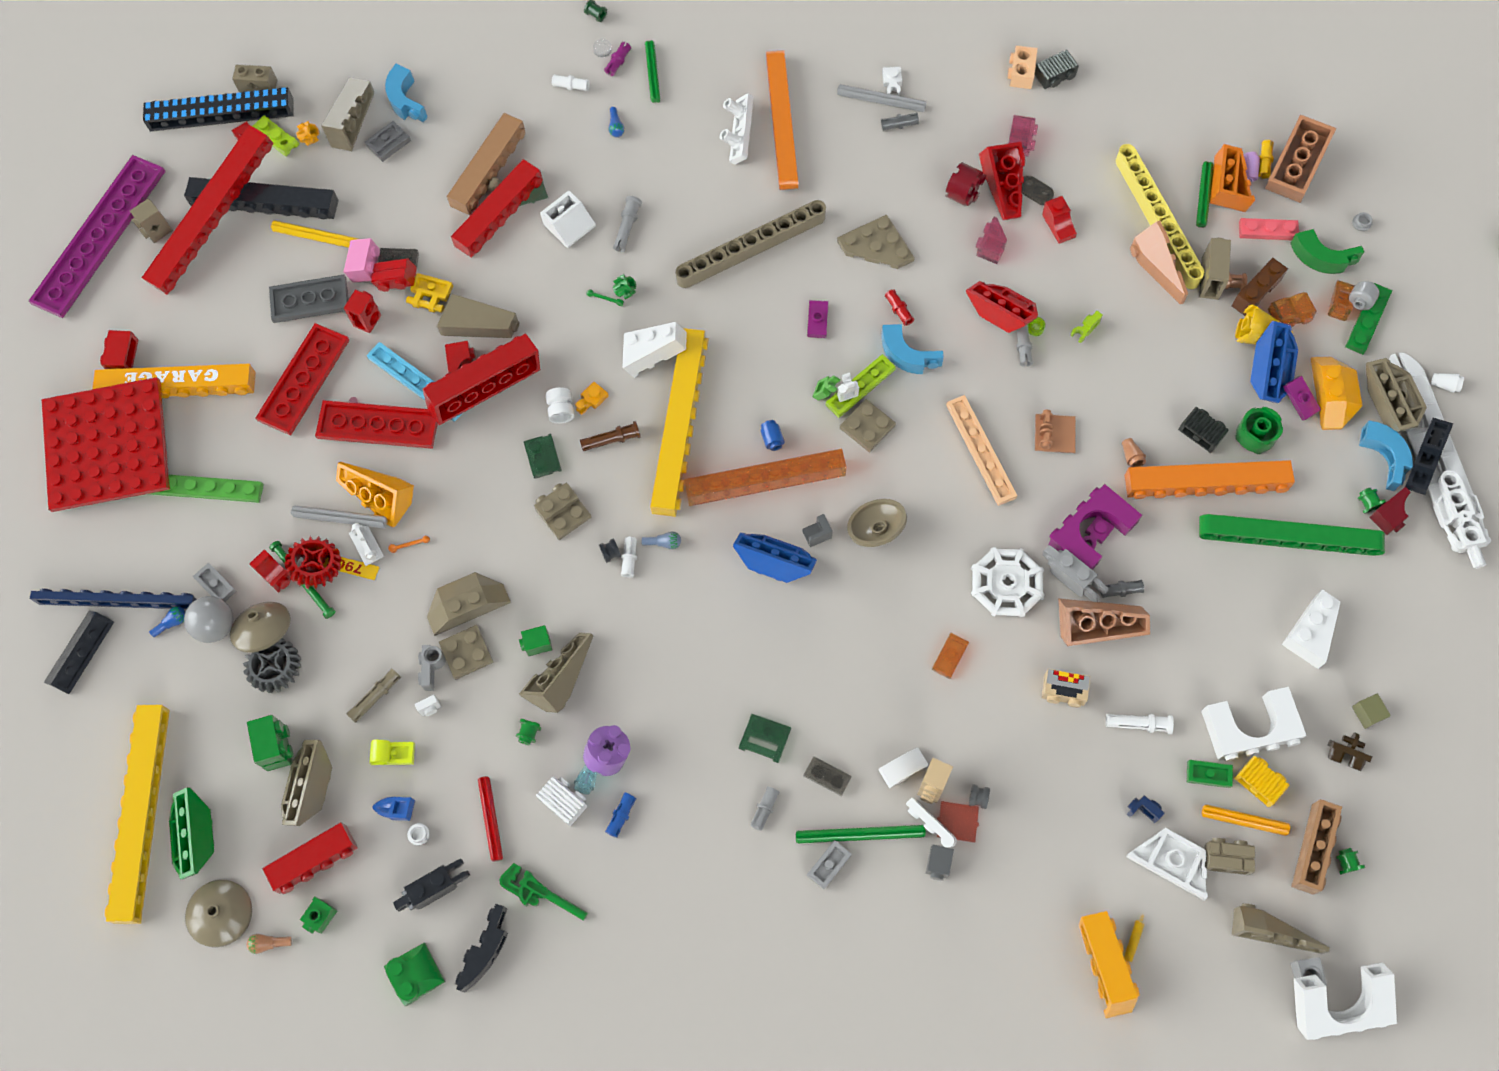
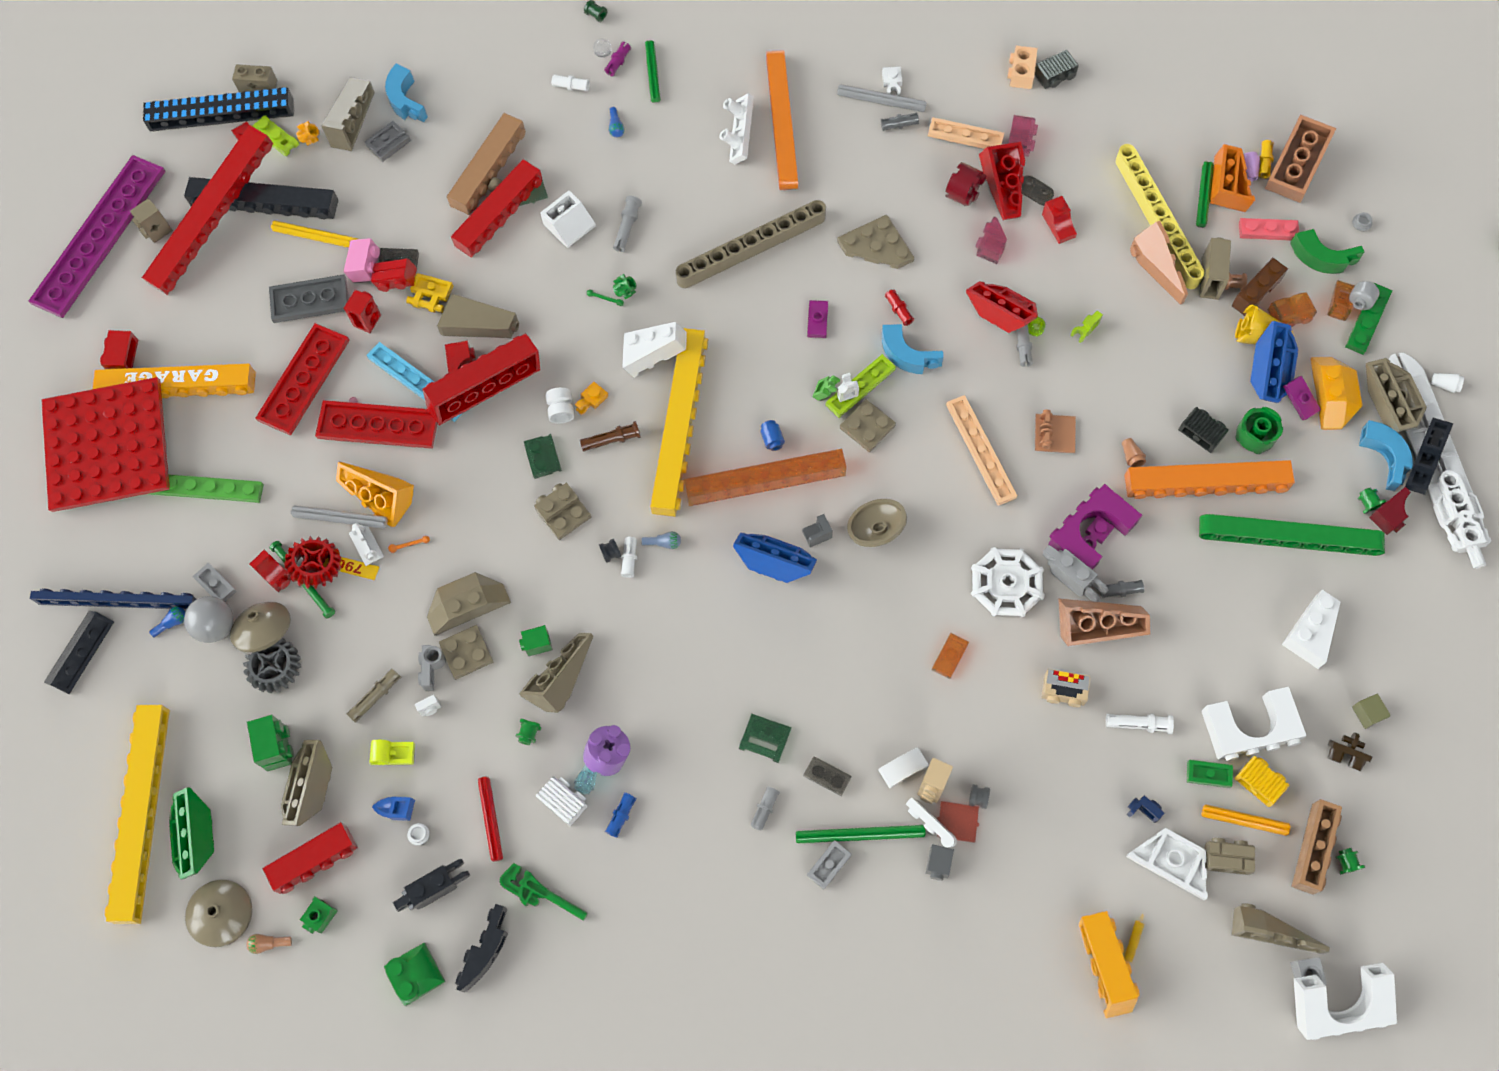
none -> light nougat plate [928,117,1004,149]

